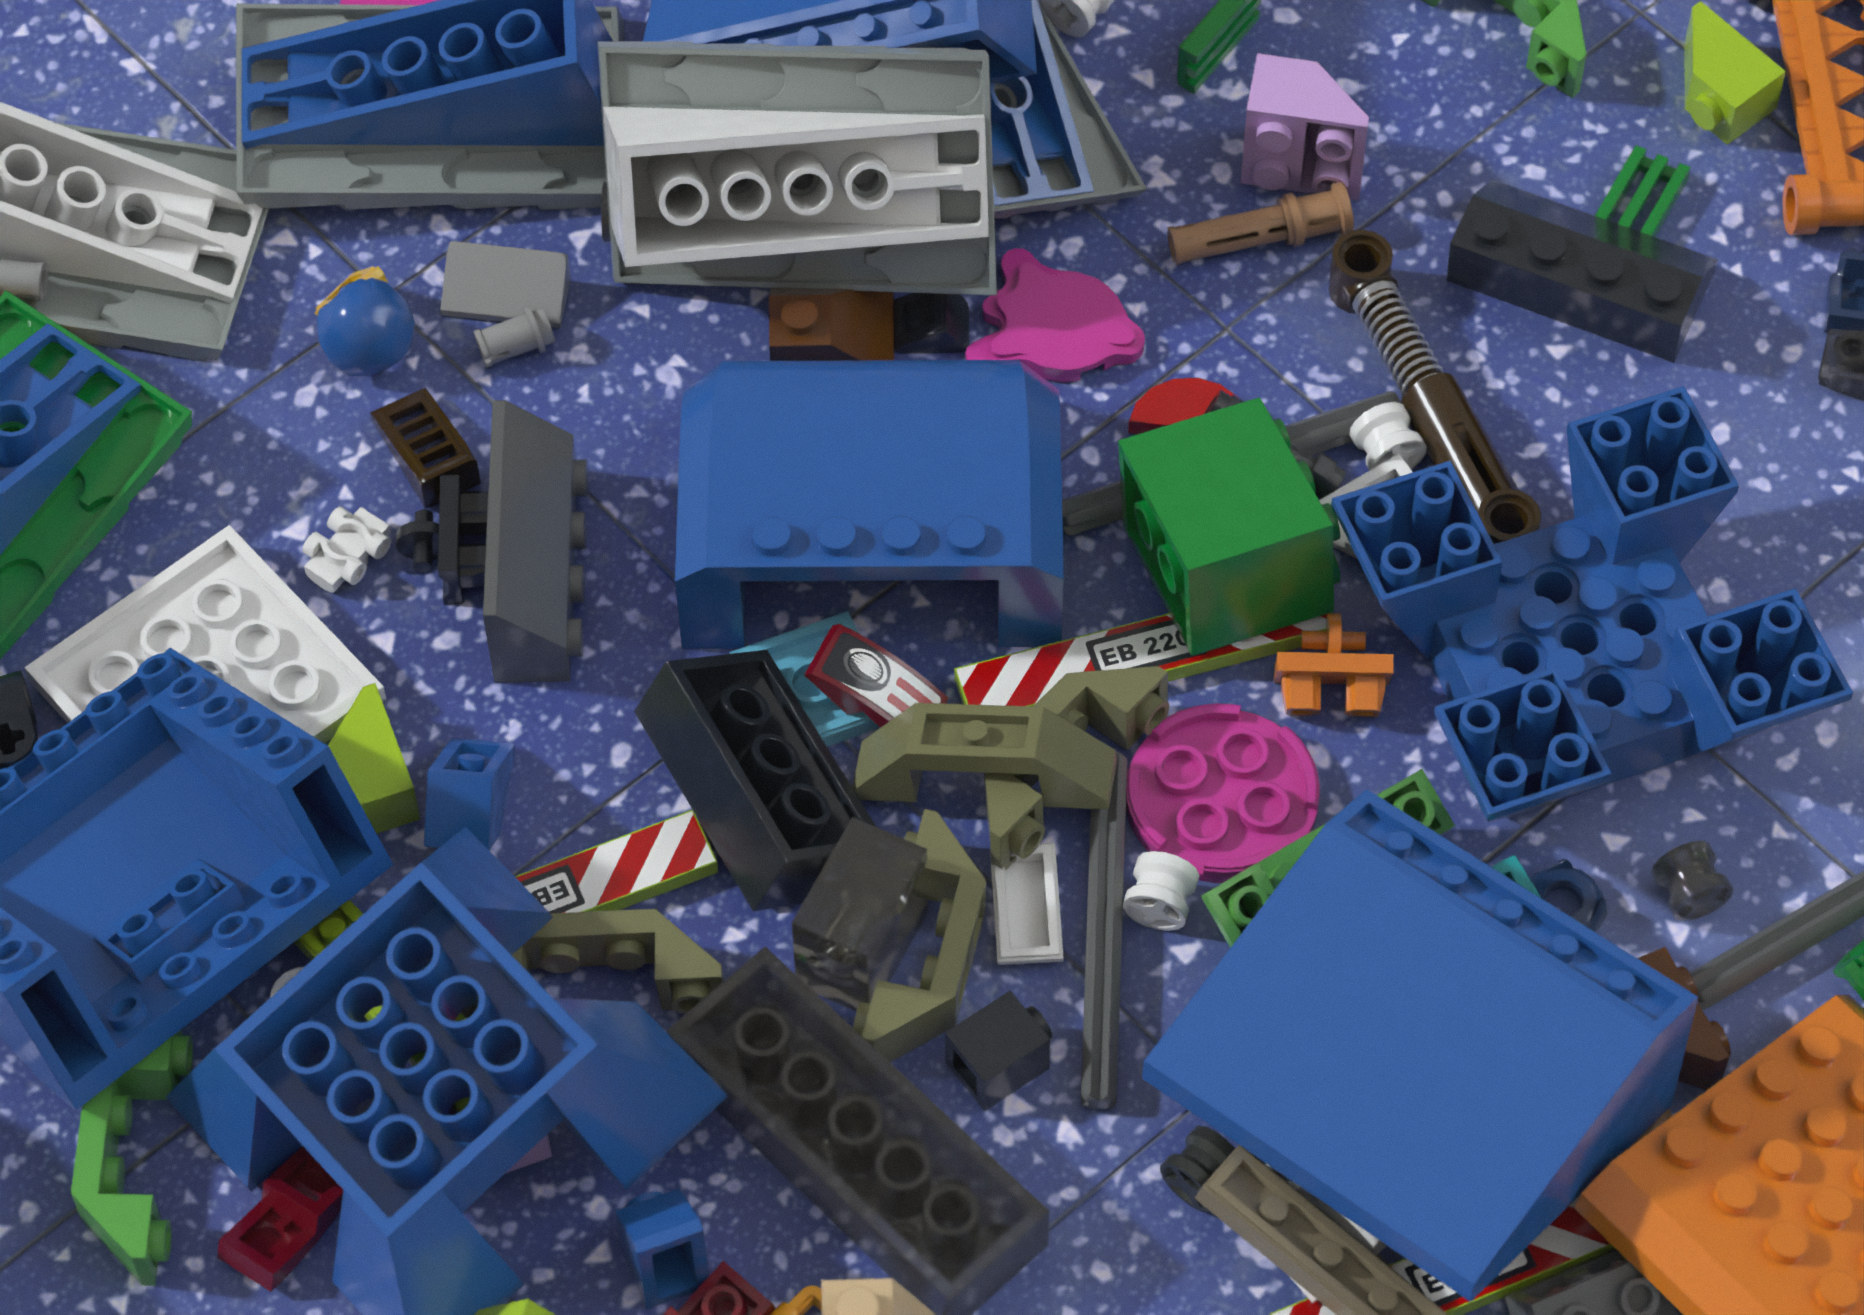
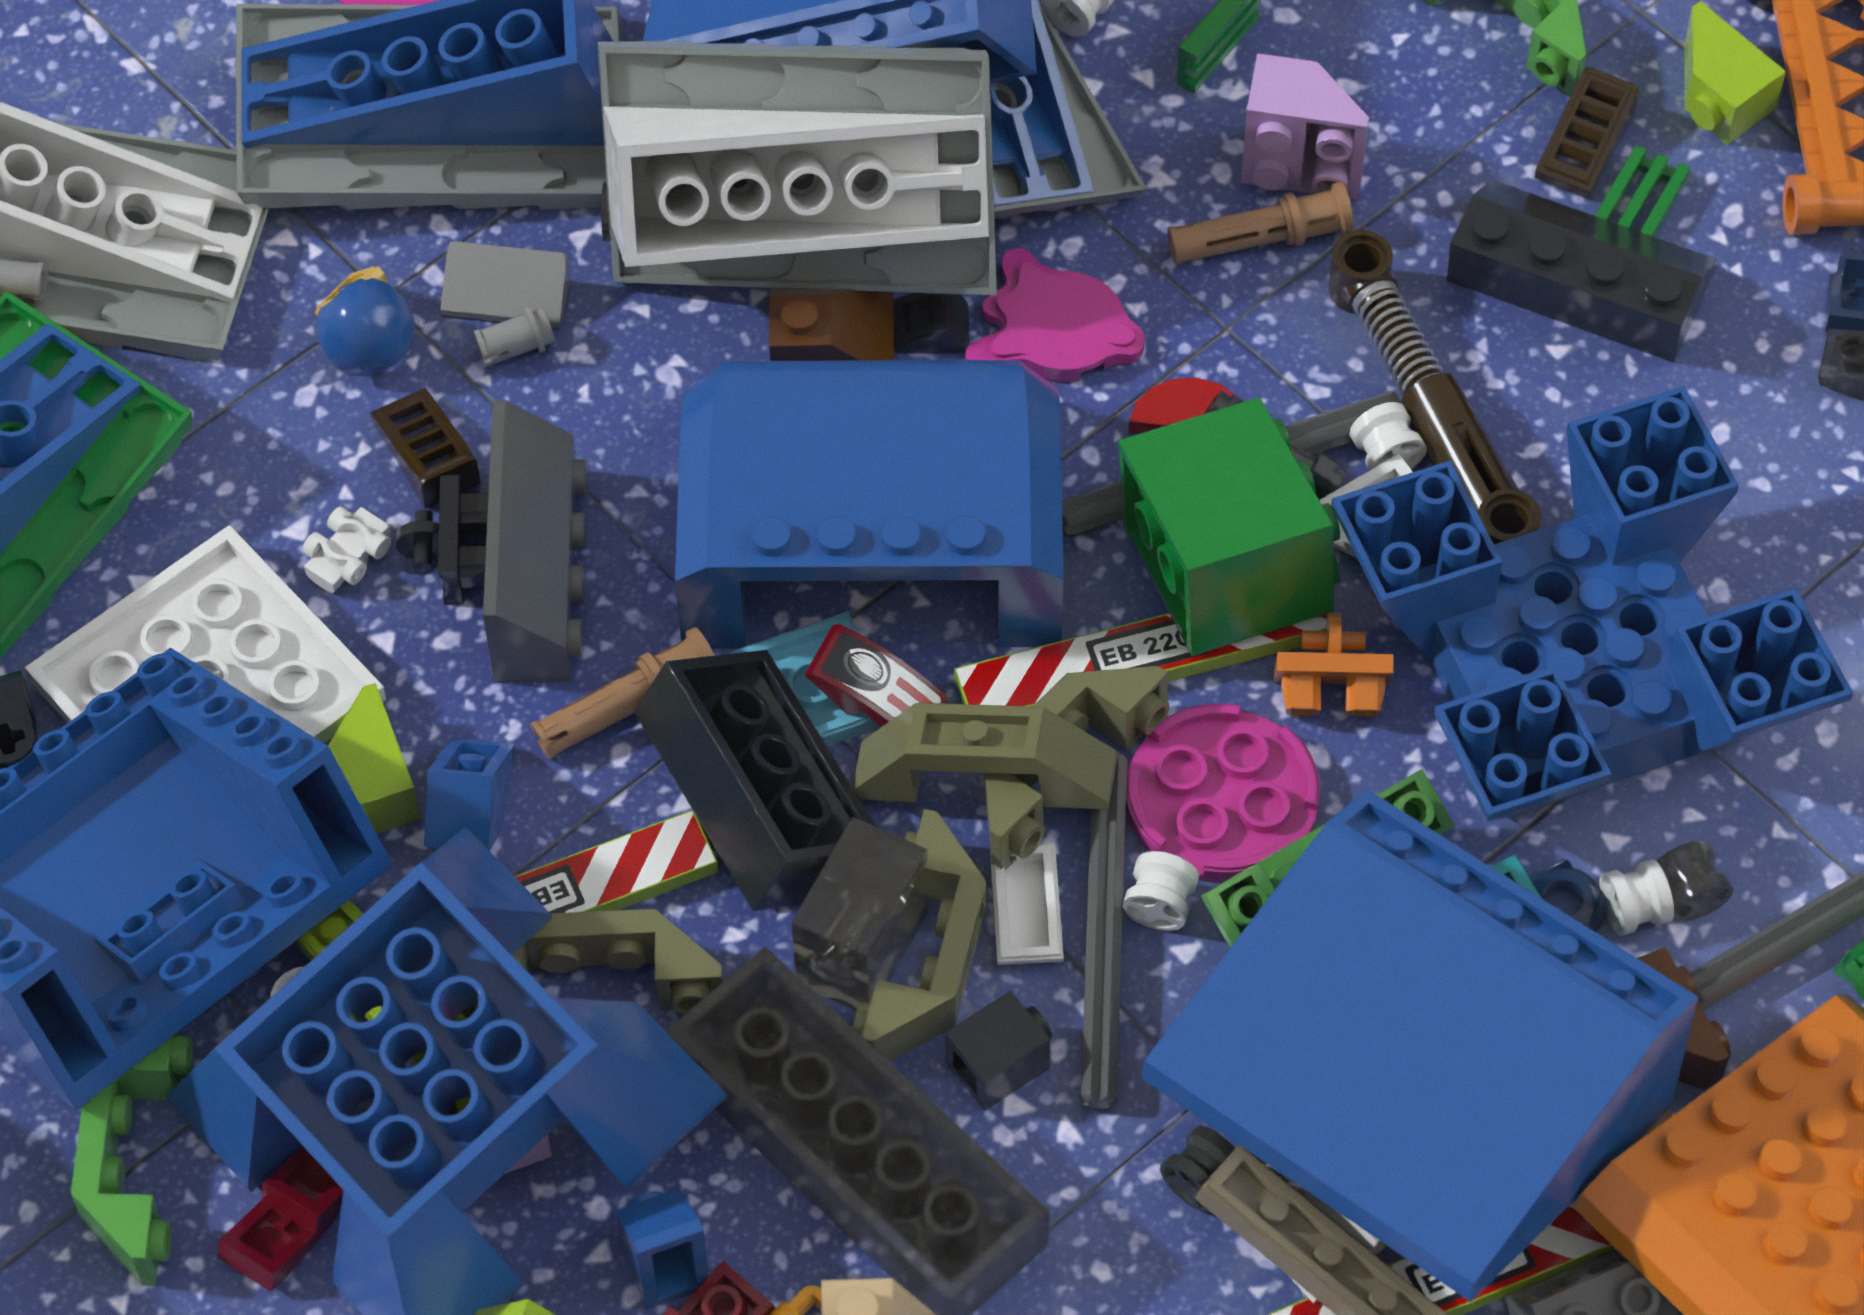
none -> medium nougat pin [530,627,715,760]
none -> dark brown slope [1534,67,1640,199]
none -> white wheel [1599,859,1674,936]

